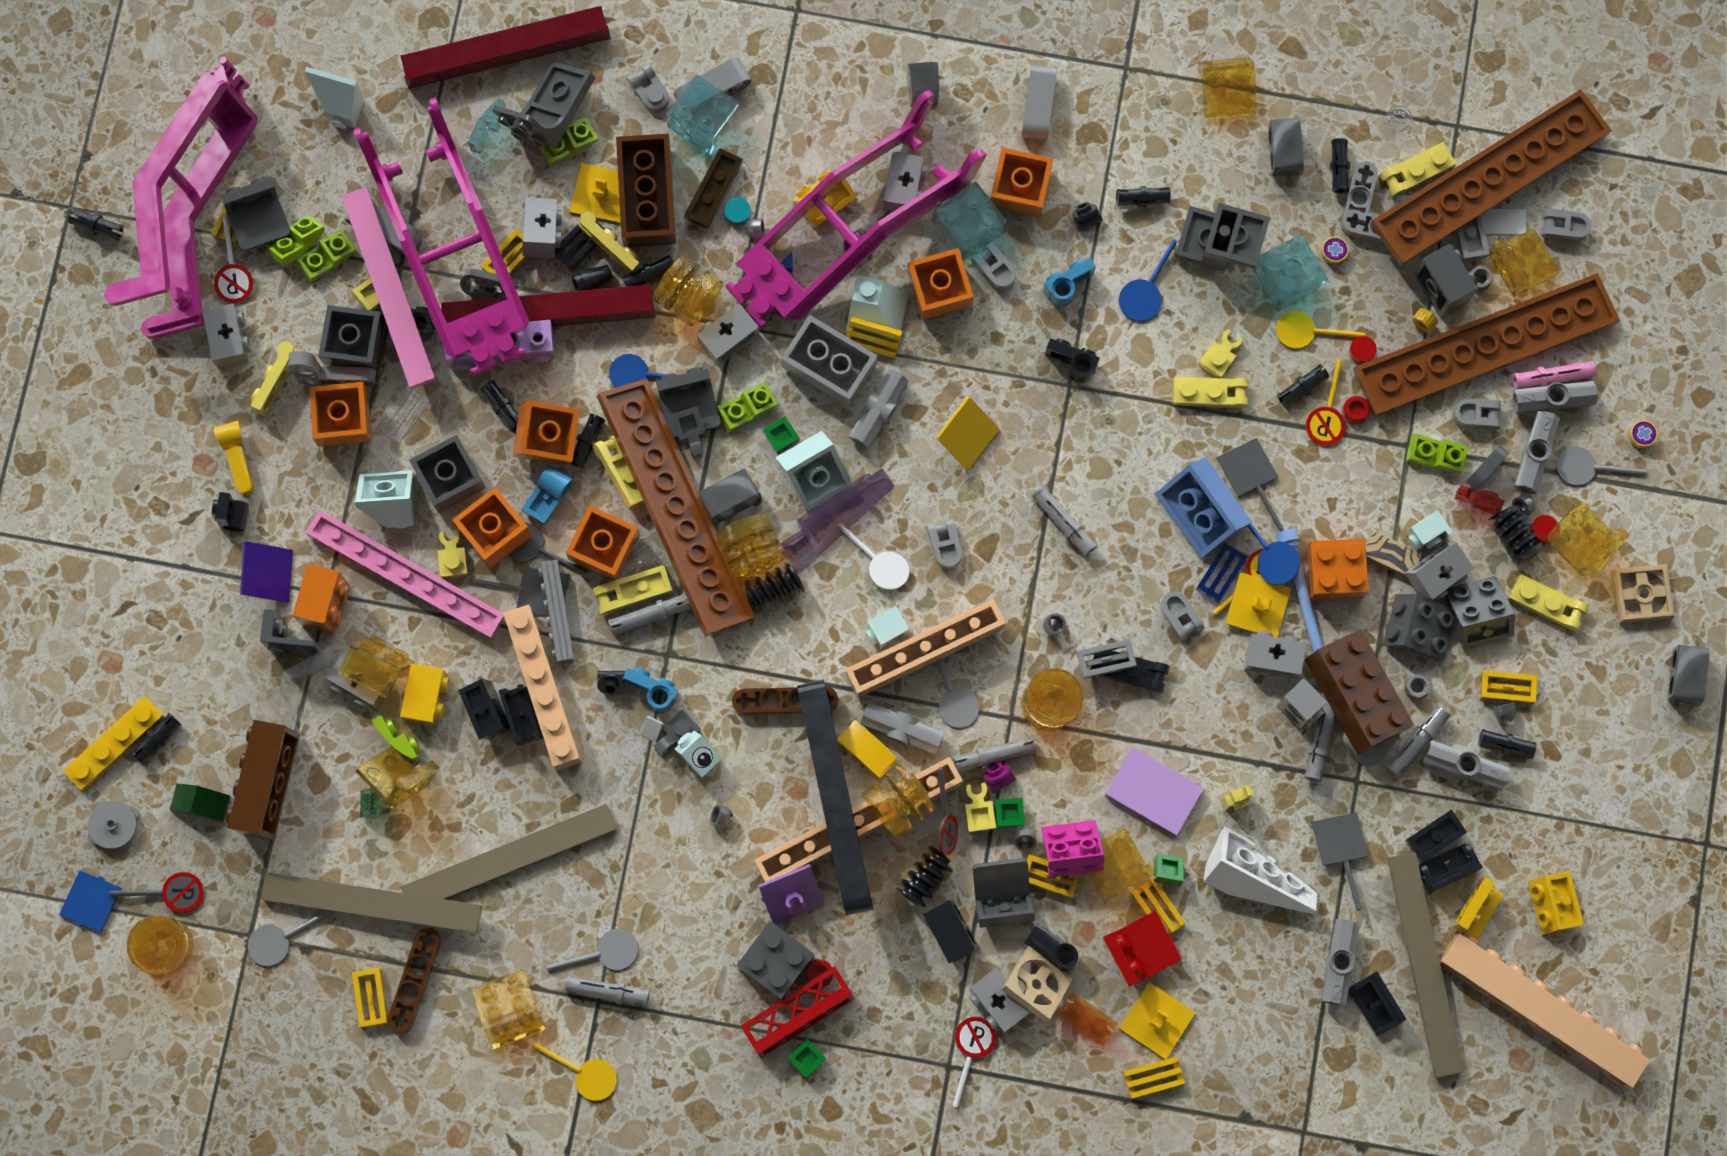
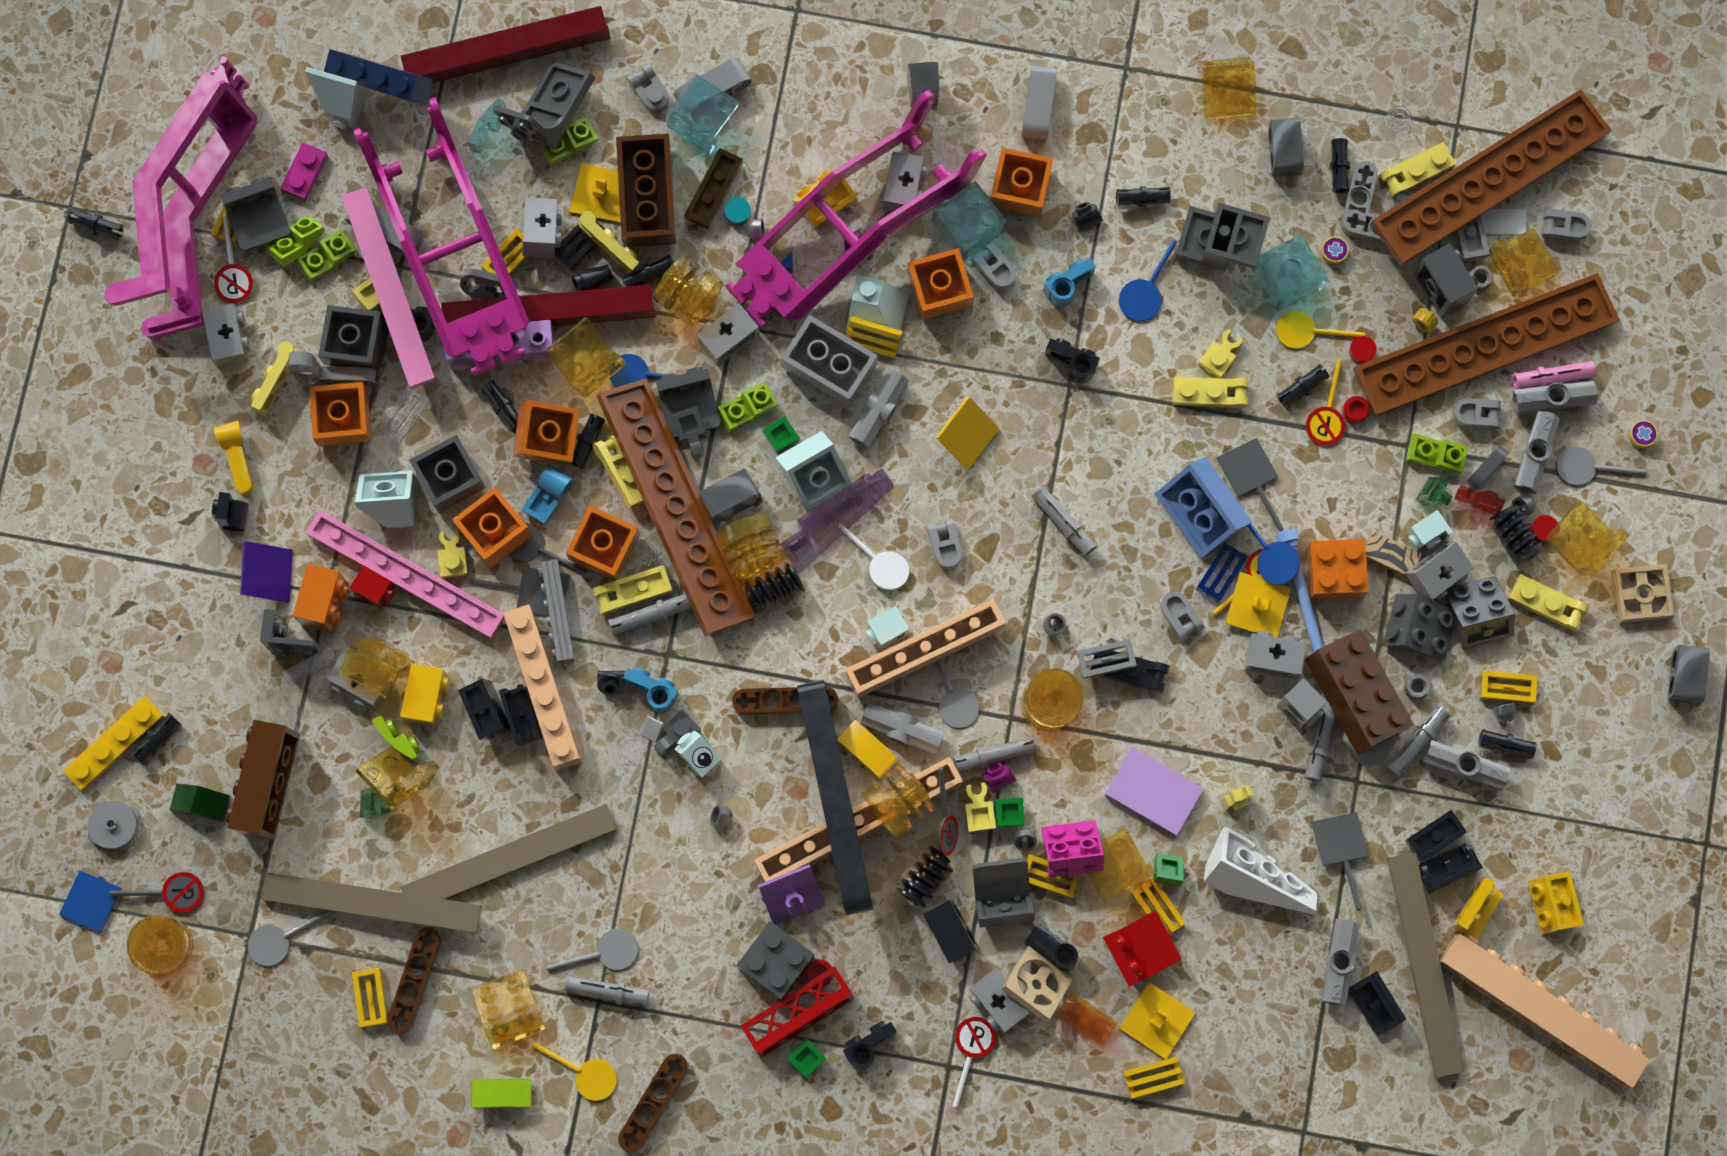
none -> dark pink plate [280,142,328,201]
none -> dark blue brick [324,49,433,105]
none -> red brick [349,565,395,609]
none -> lime slope [471,1079,531,1109]
none -> clear yellow bracket [546,317,626,398]
none -> reddish brown beam [618,1053,688,1152]
none -> black plate [843,1021,897,1069]
none -> clear green tile [1415,476,1453,506]

